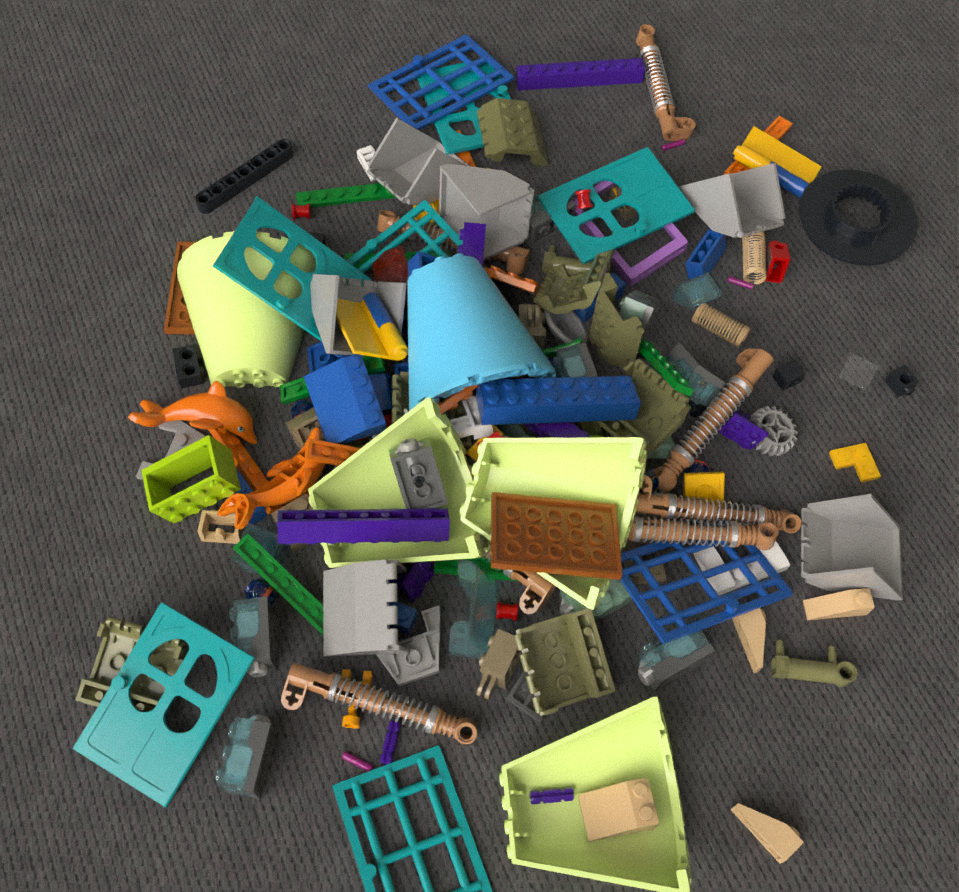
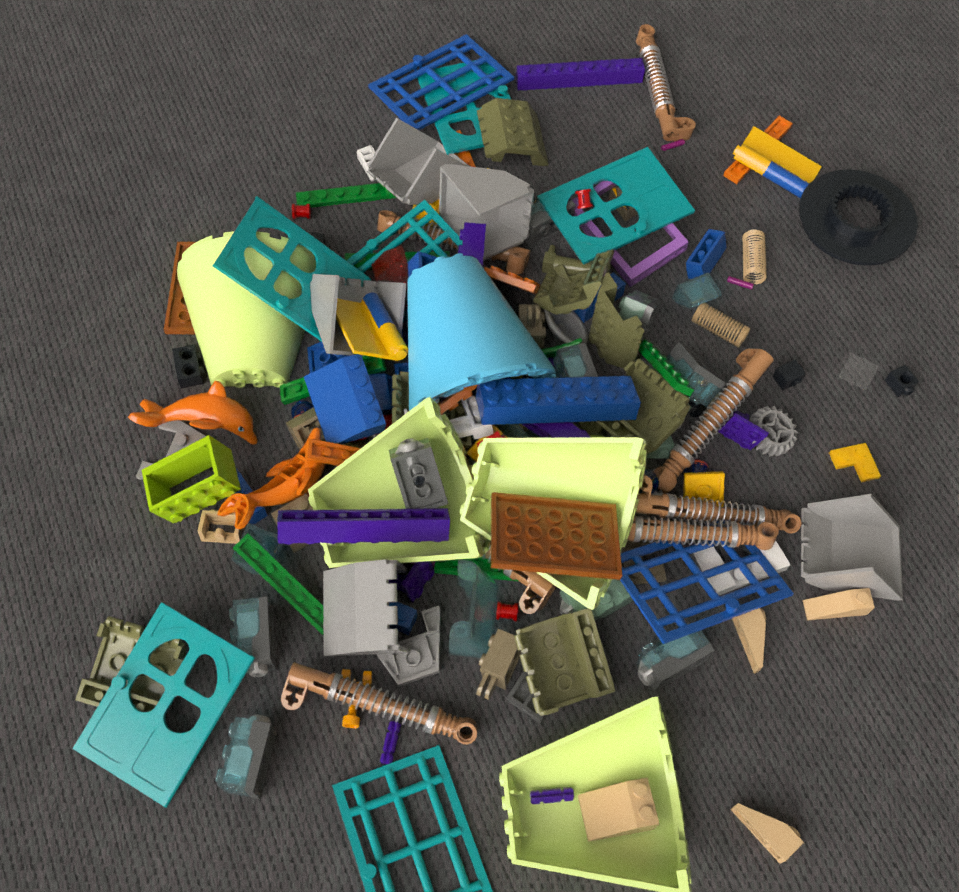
black beam [195,139,293,214] -> none
orange plate [208,428,285,515] -> none
clear blue head [244,578,276,606] -> none
magenta piece [342,751,373,772] -> none
light grey windscreen [678,163,785,238] -> none
red torso [765,240,790,283] -> none
olive piece [771,640,858,687] -> none

